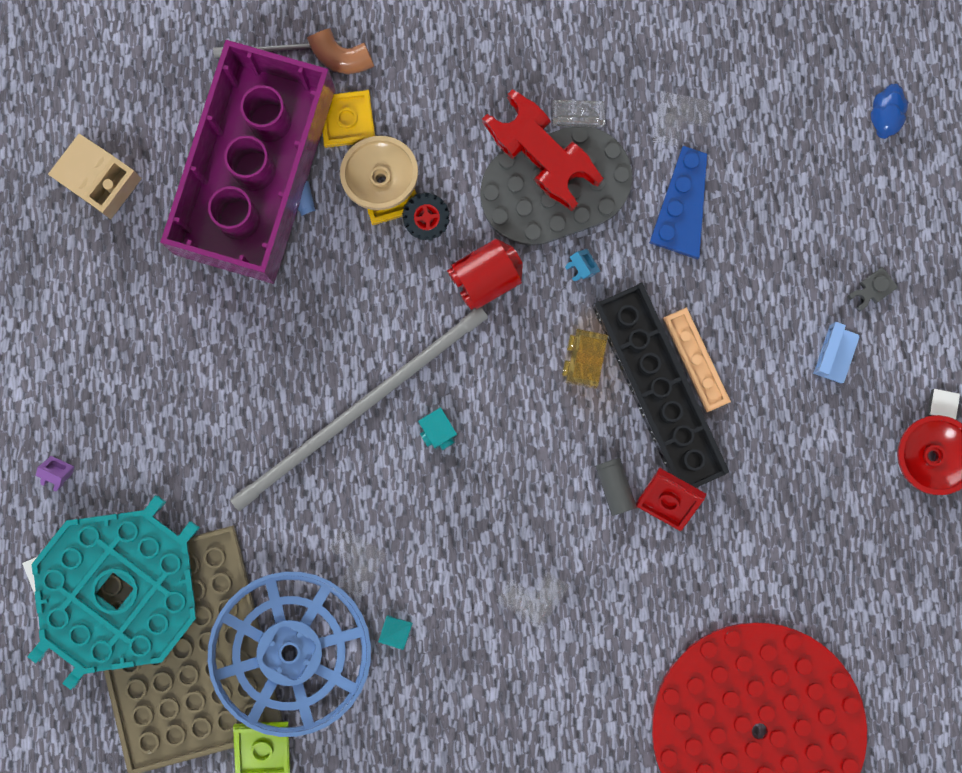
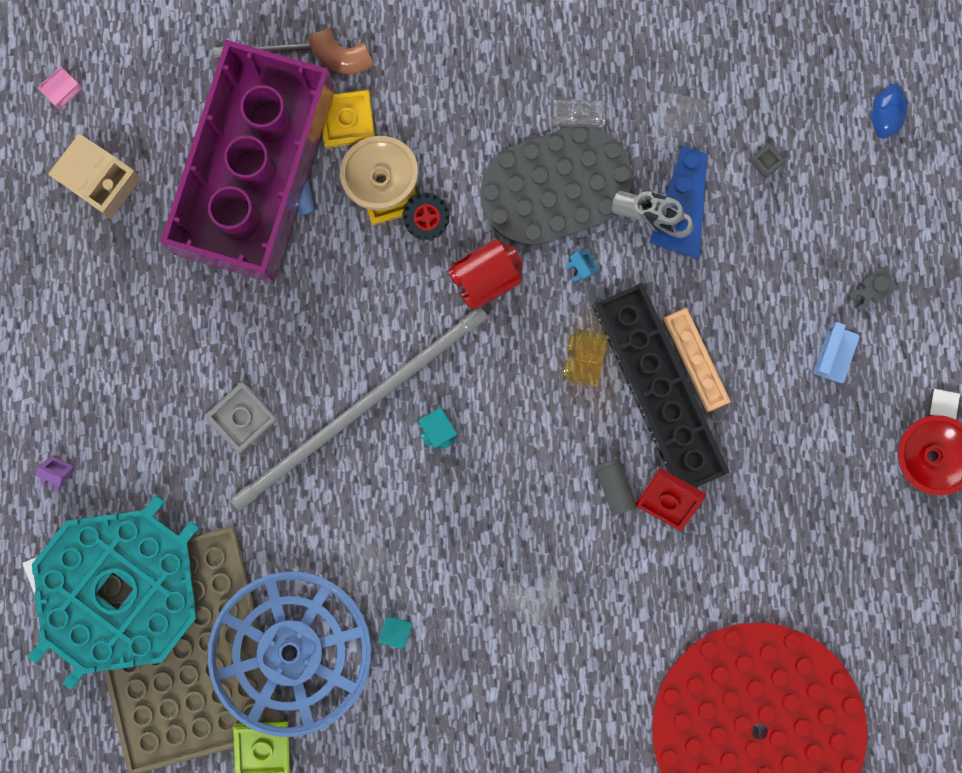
red piece [482,89,604,211] -> none
none -> bright pink piece [37,66,82,110]
none -> light grey tile [204,381,279,455]
none -> light grey connector [612,191,694,238]
none -> dark grey tile [749,142,787,179]

